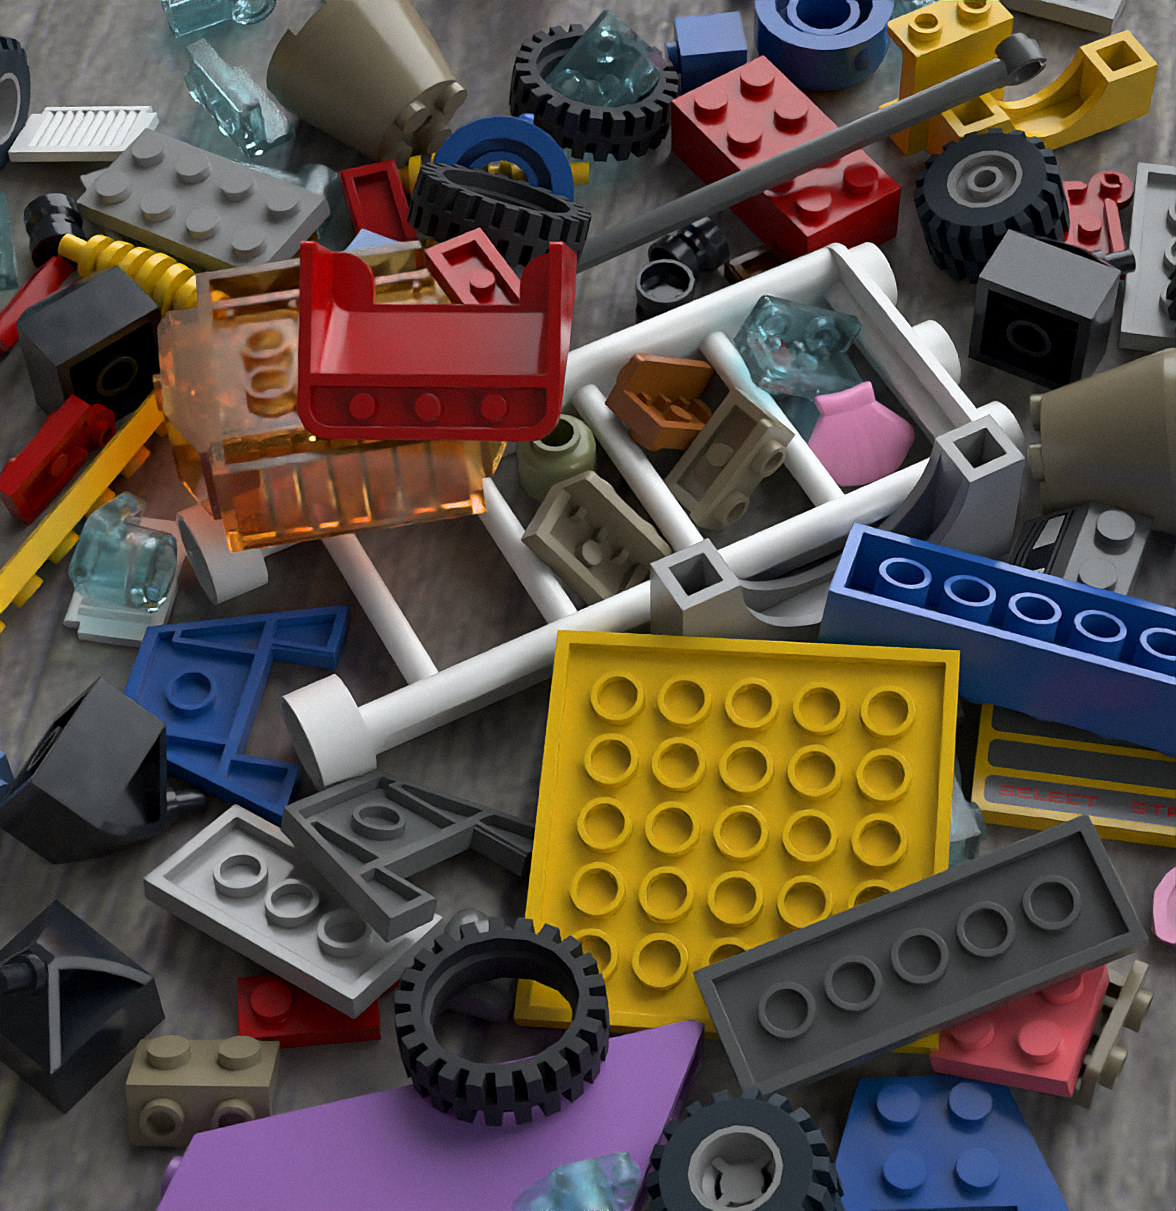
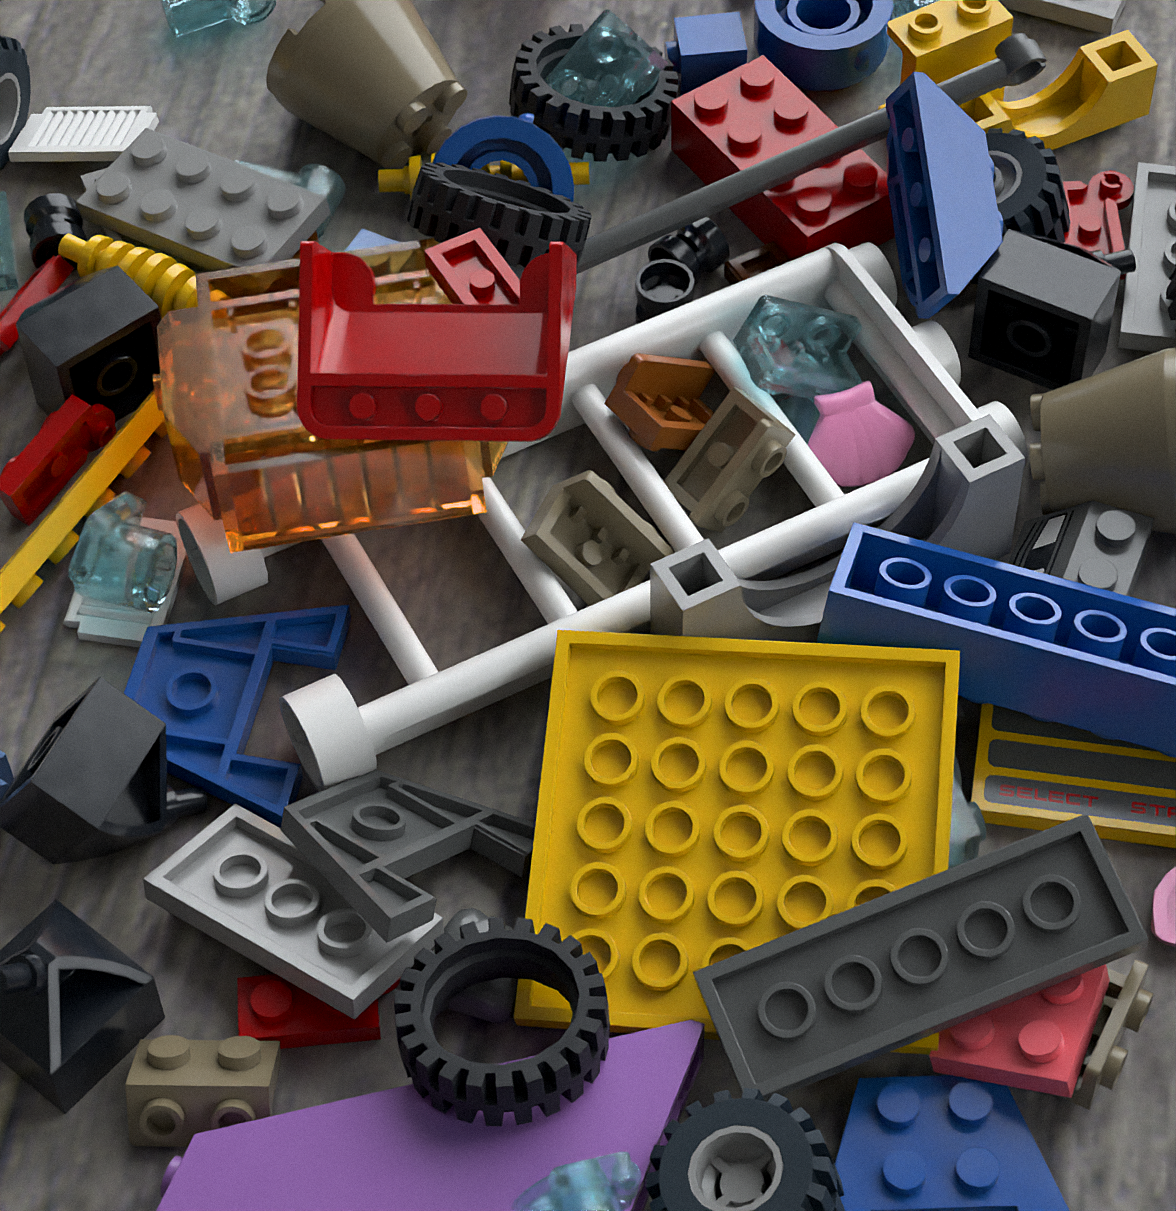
clear light blue bracket [184,38,295,160] -> none
red tile [339,159,425,267] -> none
olive head [515,414,597,503] -> none
none -> wedge [886,72,1003,319]

